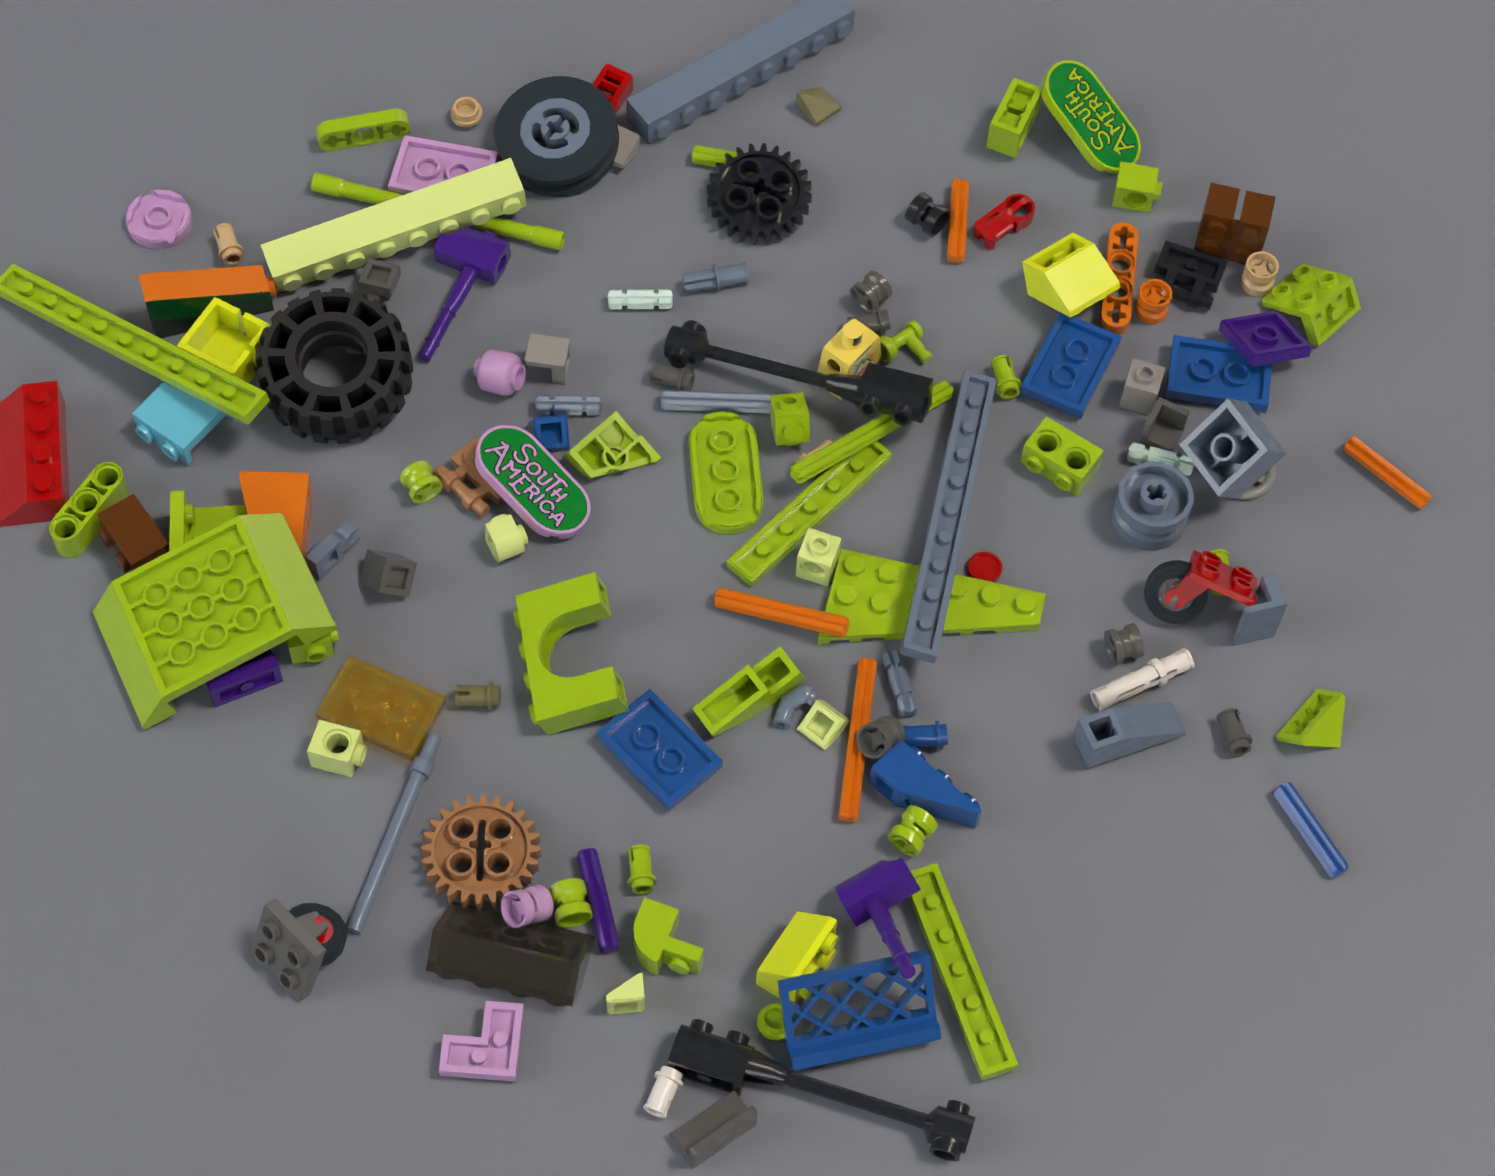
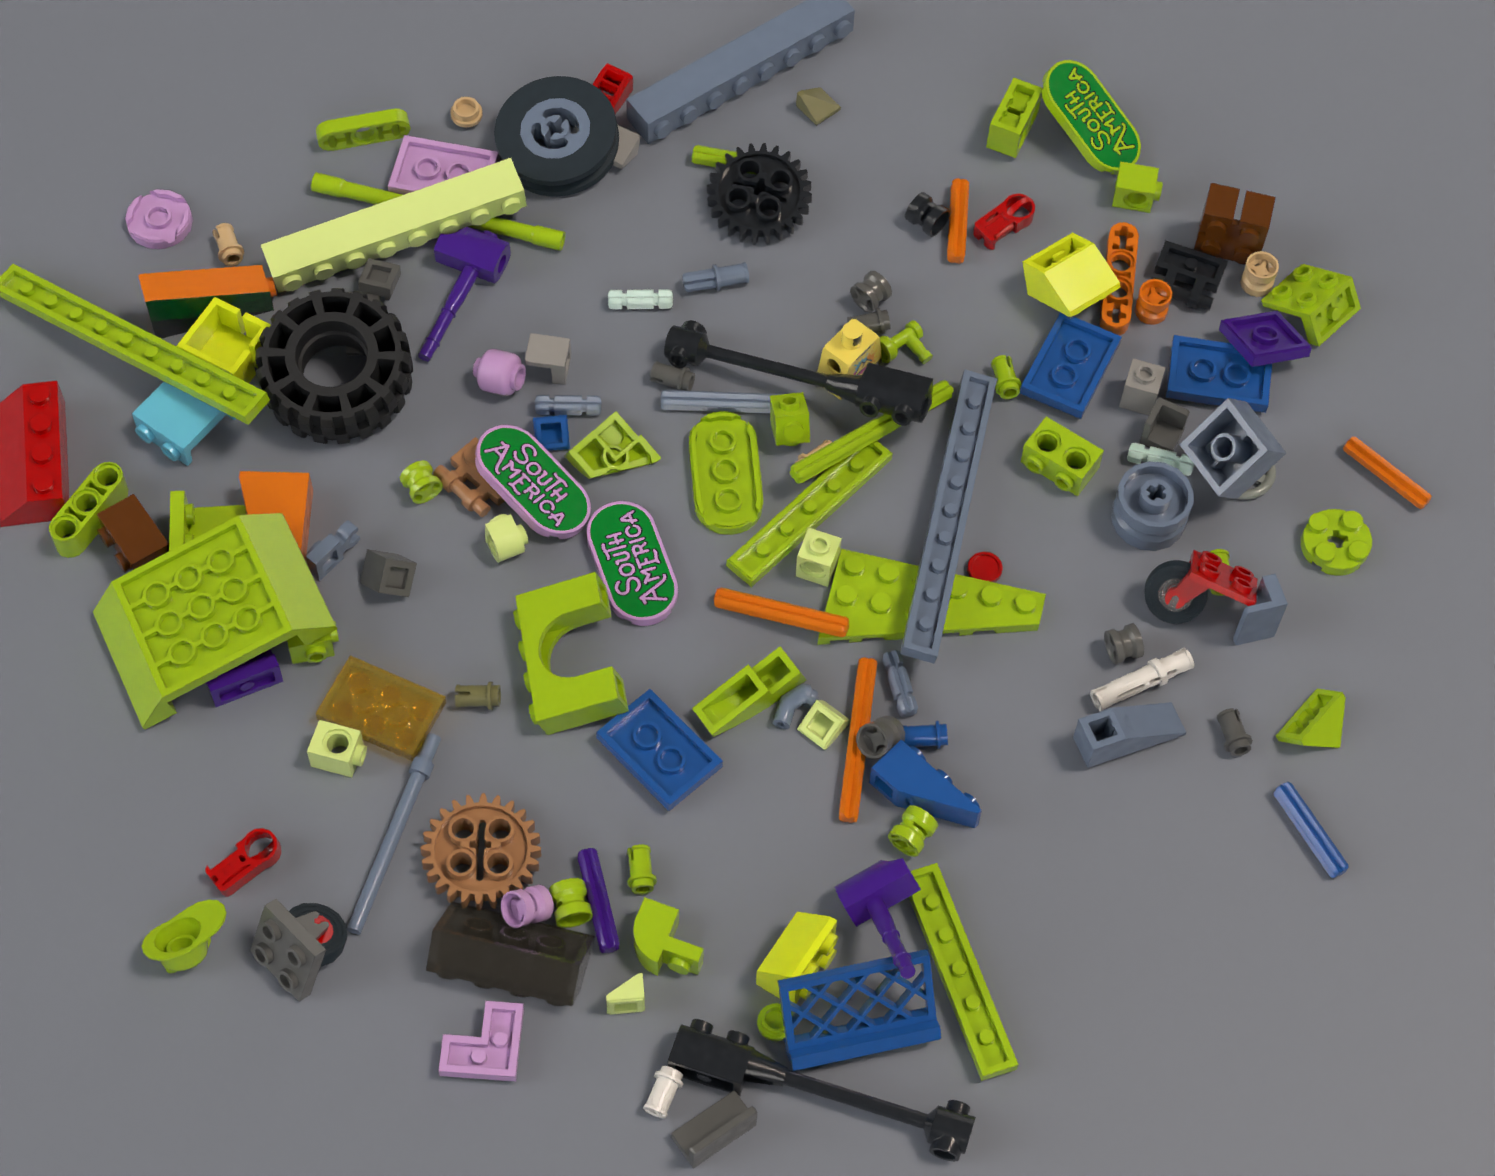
none -> lime piece [141,899,227,974]
none -> red piece [205,828,281,897]
none -> tile [587,501,678,626]
none -> lime plate [1301,509,1372,576]

